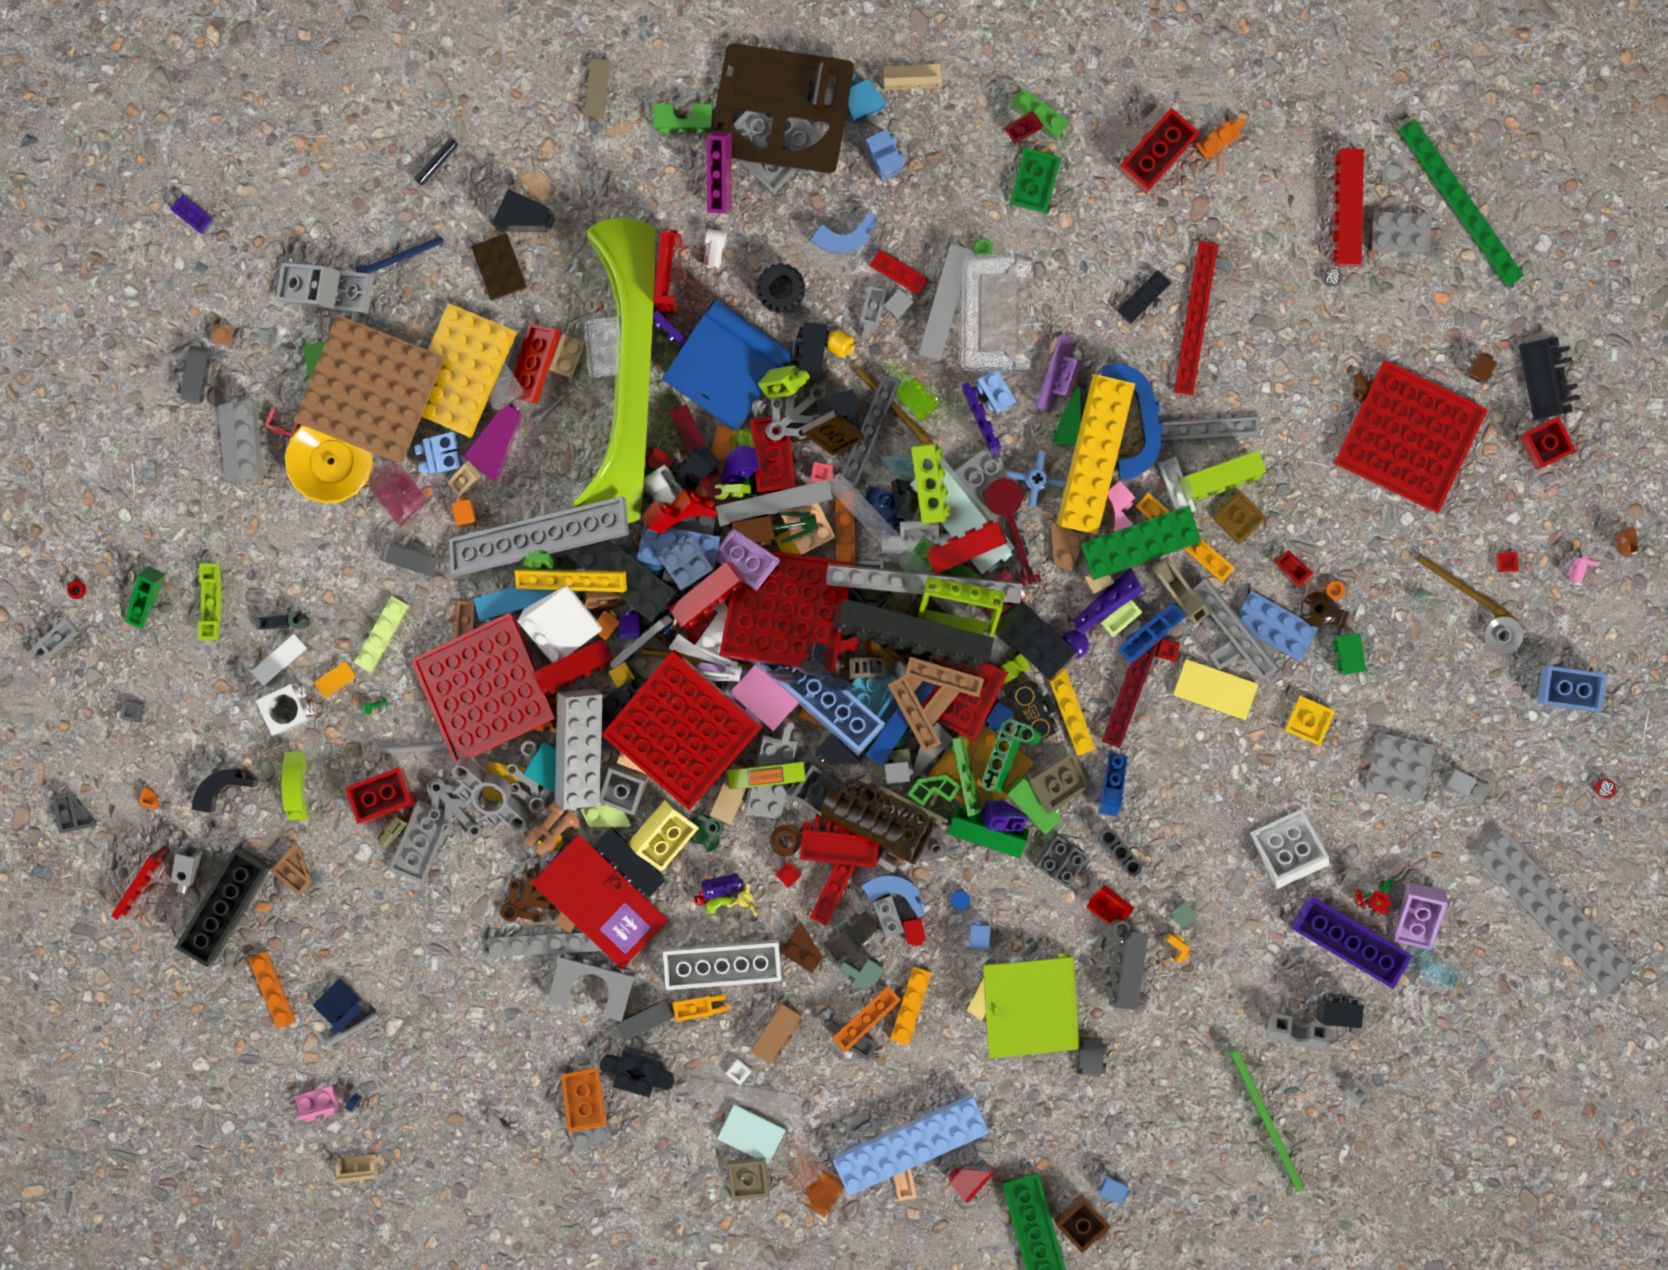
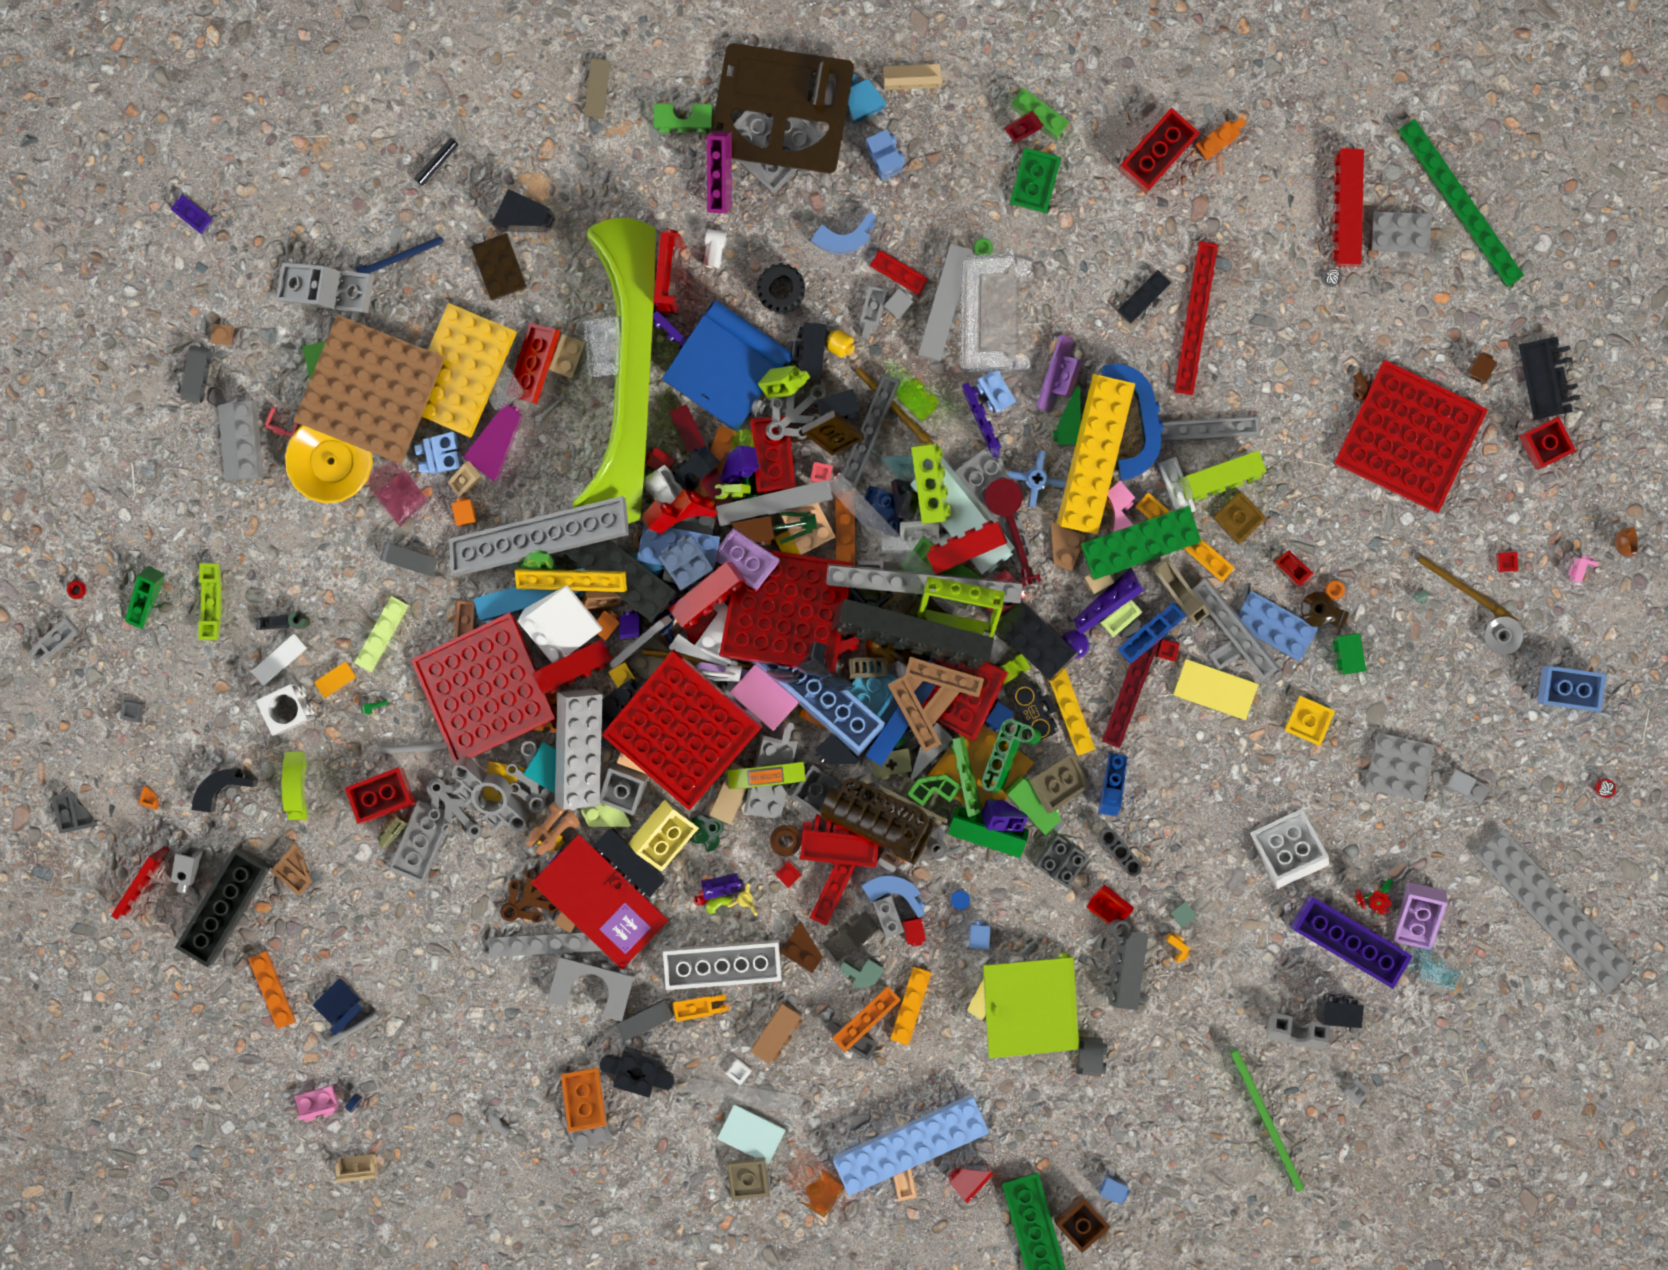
light grey brick [884,761,913,784] -> none

